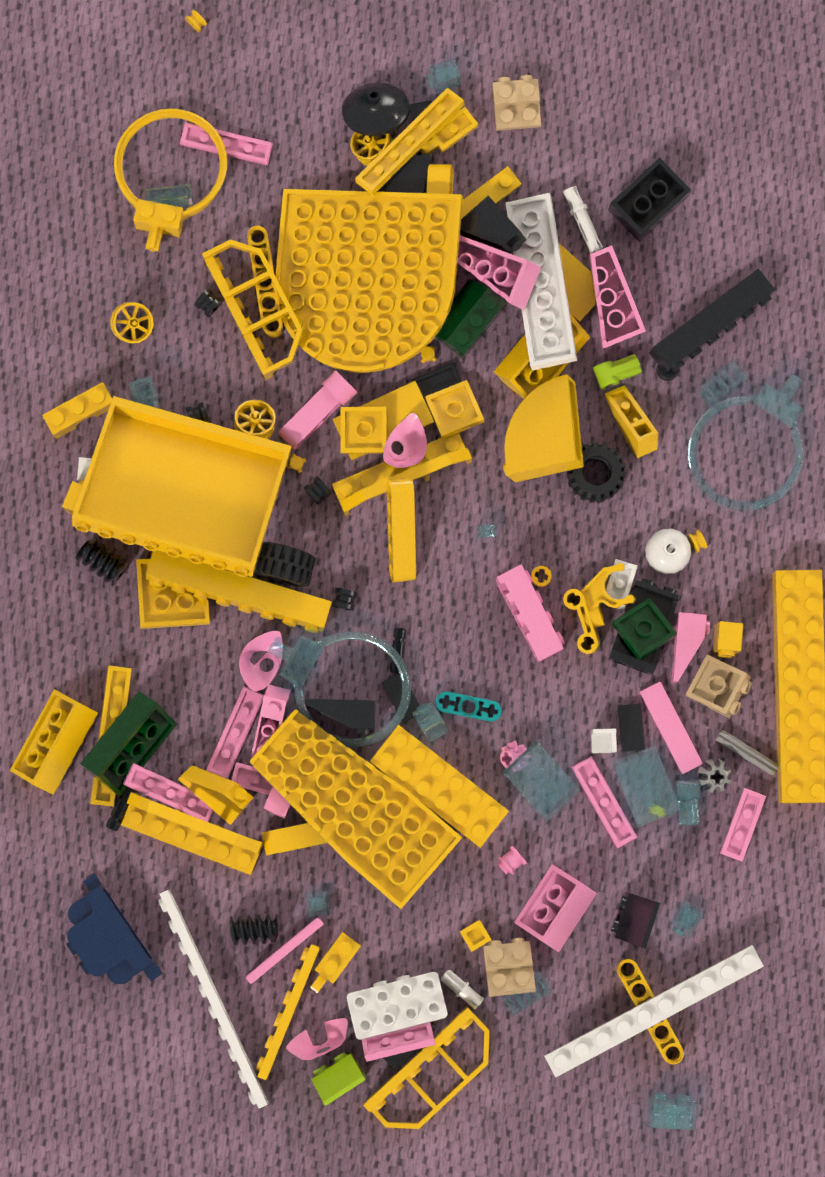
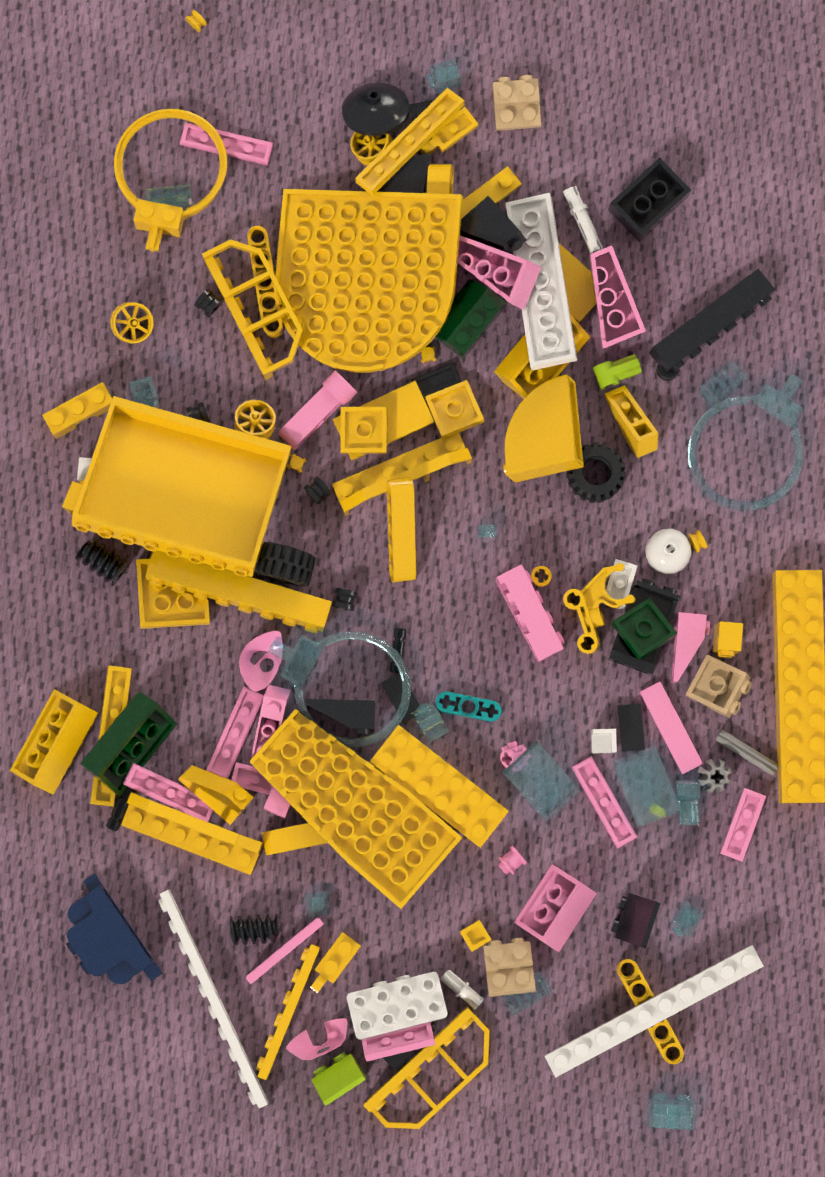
bright pink piece [383,413,427,468] -> none

